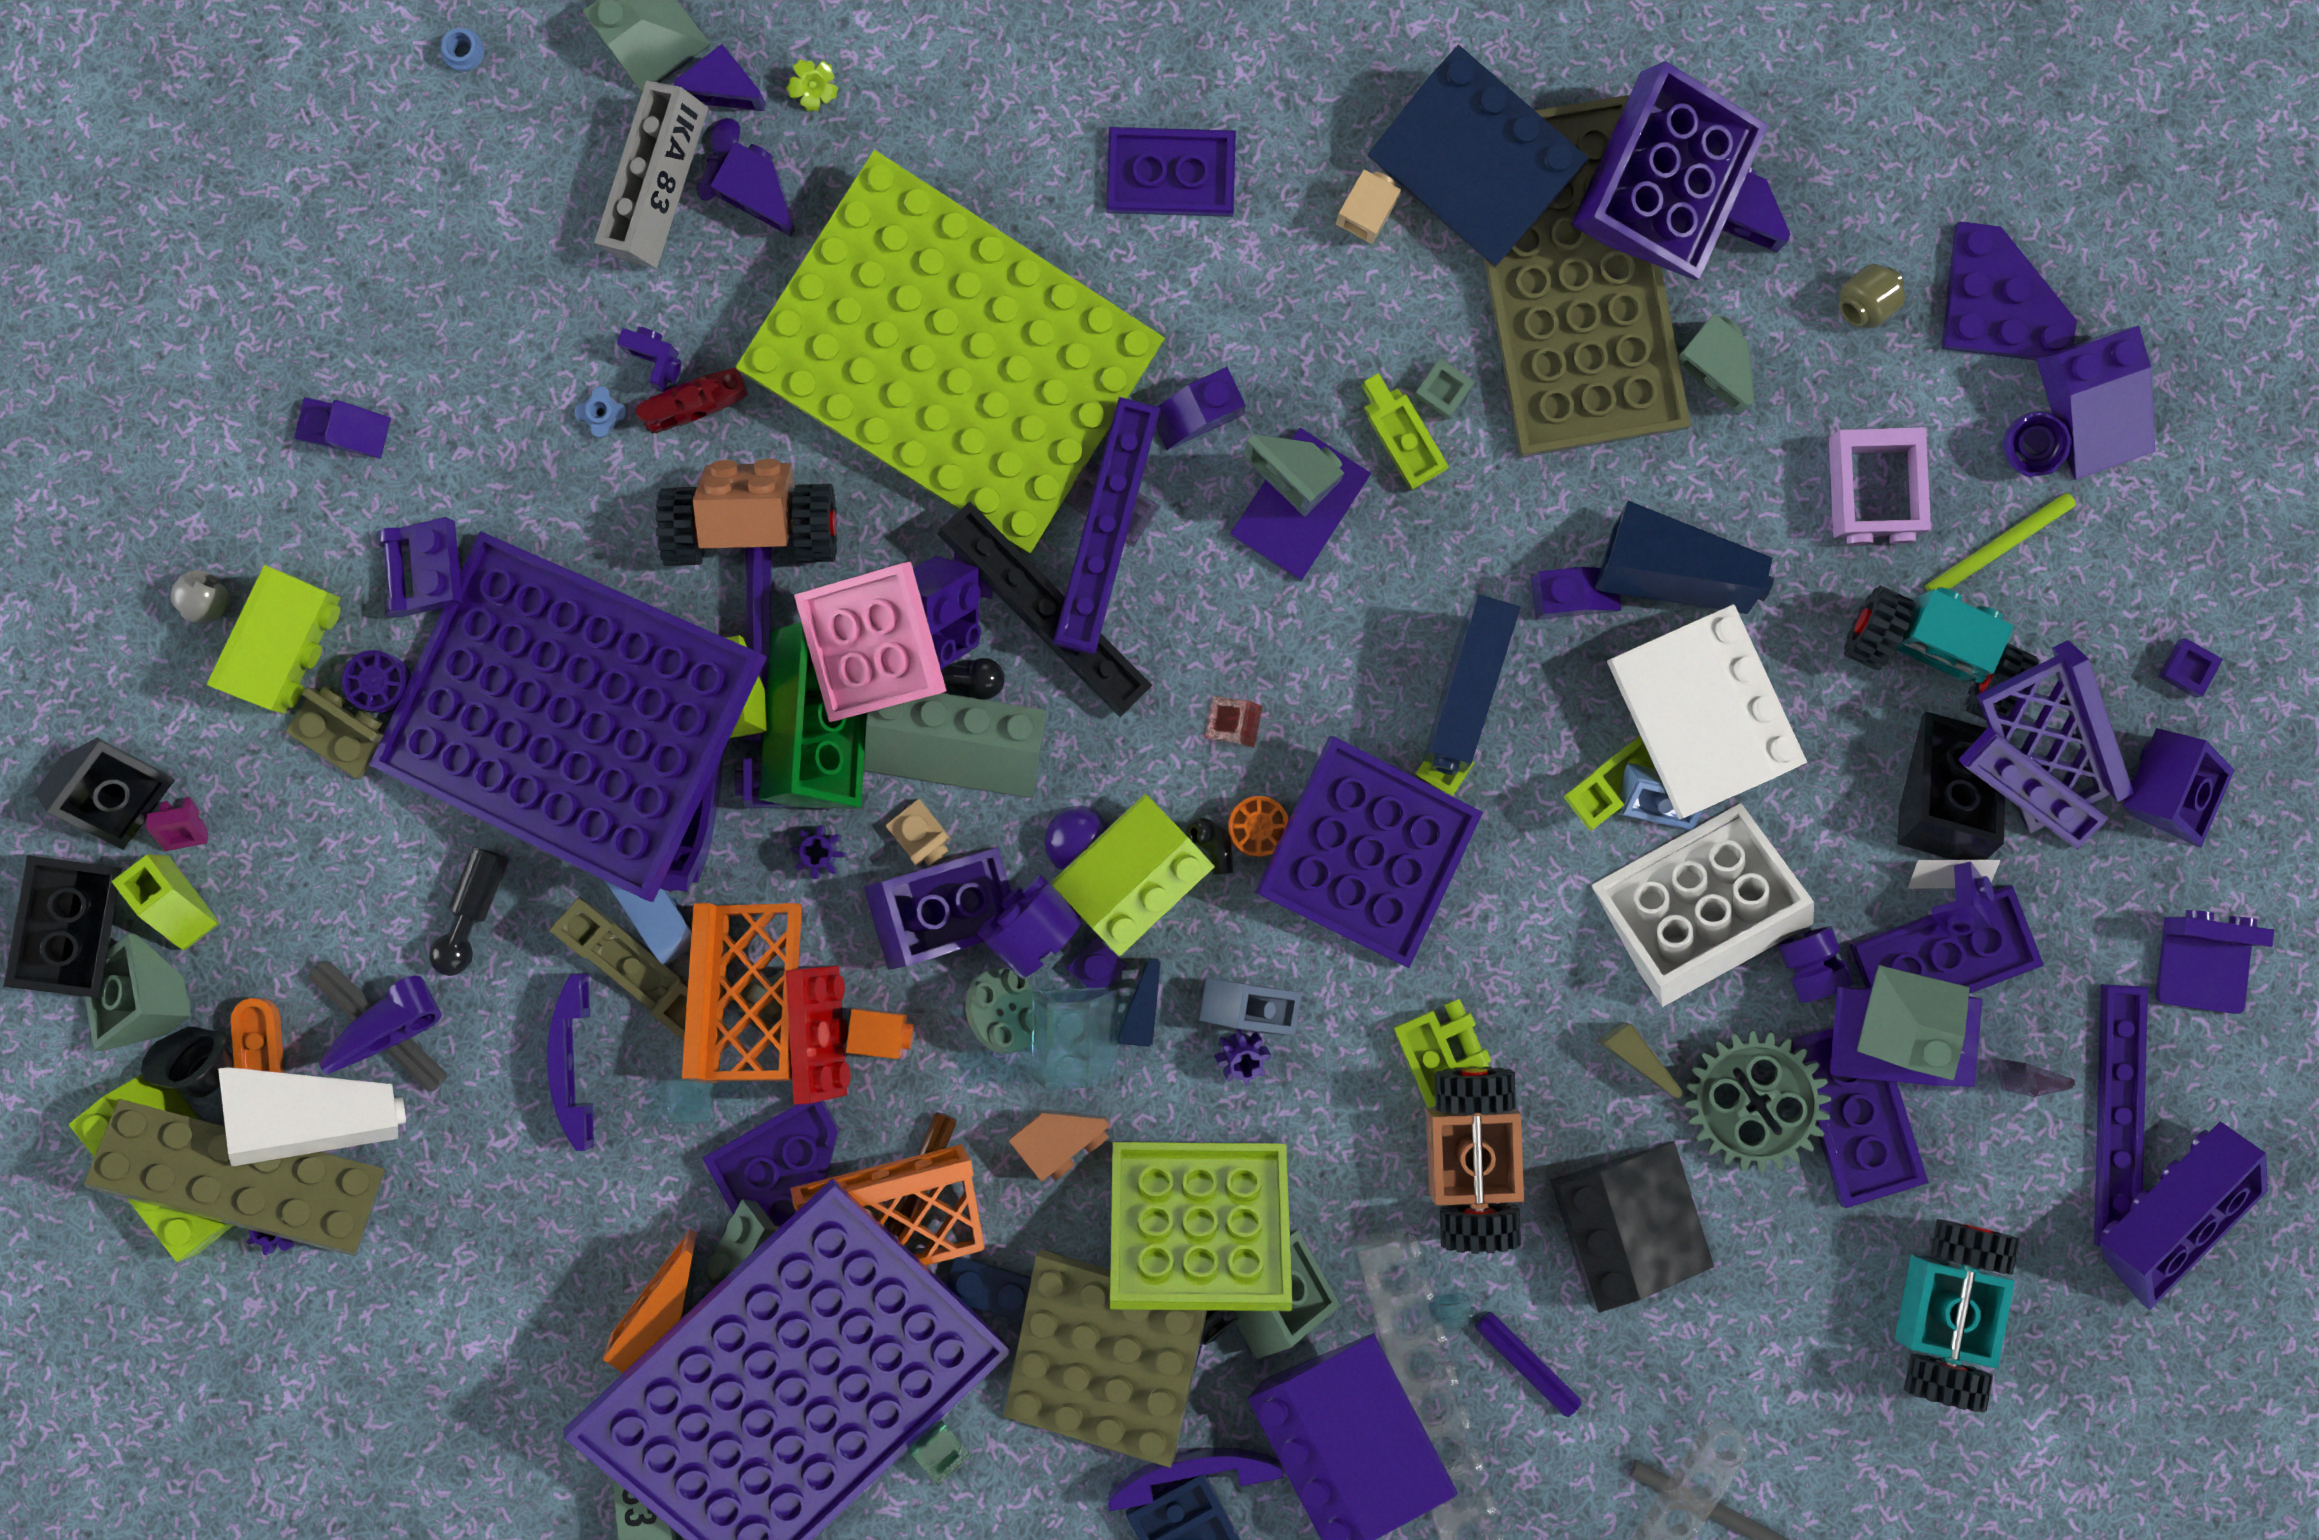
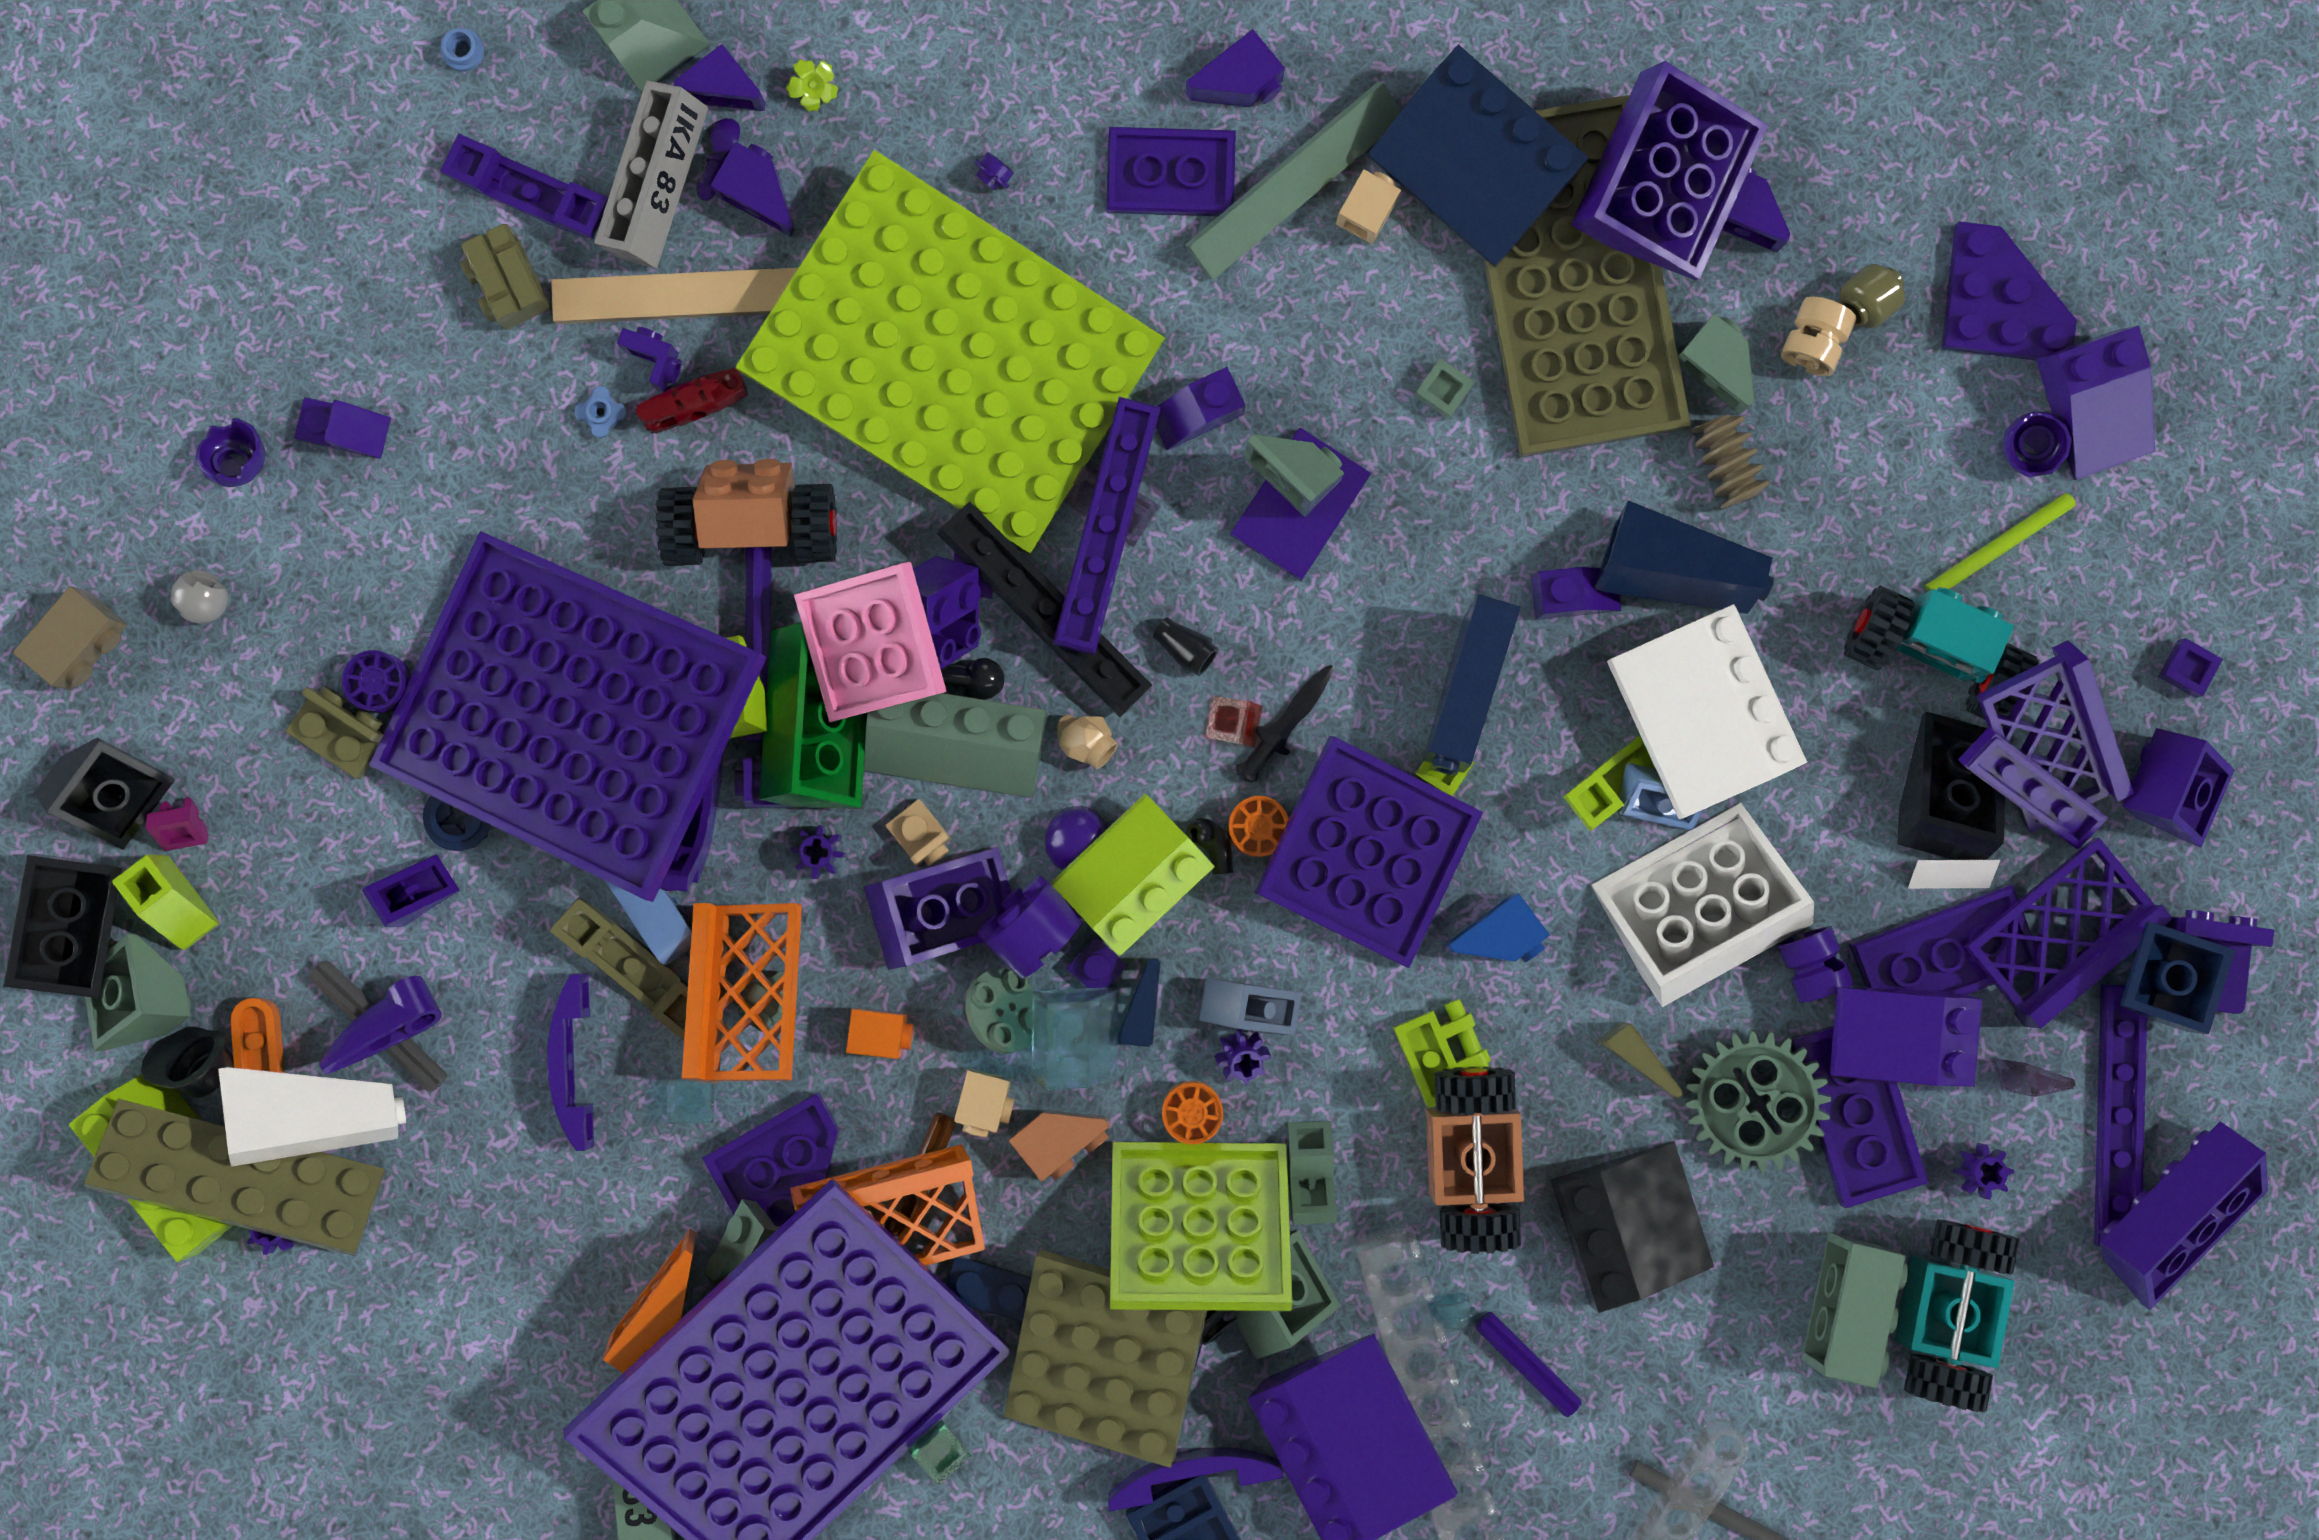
lime slope [206,564,341,714] -> none
dark purple plate [378,517,463,617] -> none
black piece [429,846,510,976] -> none
red plate [785,965,851,1105] -> none
lime hinge [1361,373,1449,491] -> none
lavender window [1829,427,1931,546] -> none
sand green slope [1857,965,1970,1081] -> none
dark purple bracket [1932,861,1994,936] -> none
none -> dark tan brick [12,586,128,690]
none -> dark purple hair [196,418,266,487]
none -> dark purple slope [362,854,460,927]
none -> dark blue gear [423,795,491,851]
none -> dark purple slope [440,133,608,239]
none -> olive brick [460,224,552,330]
none -> tan tile [551,268,798,324]
none -> tan brick [954,1068,1015,1137]
none -> dark purple plate [975,151,1014,191]
none -> tan rock [1057,714,1118,770]
none -> black cone [1153,617,1219,676]
none -> orange wheel [1162,1081,1223,1144]
none -> sand green tile [1185,82,1401,280]
none -> dark purple slope [1186,29,1285,107]
none -> black sword [1236,665,1334,783]
none -> sand green slope [1288,1121,1337,1224]
none -> blue slope [1445,893,1550,963]
none -> dark tan piece [1690,414,1771,510]
none -> tan wheel [1780,296,1857,376]
none -> sand green brick [1801,1232,1908,1388]
none -> dark purple gear [1953,1143,2015,1200]
none -> dark purple fence [1963,837,2173,1029]
none -> dark blue slope [2120,921,2235,1034]

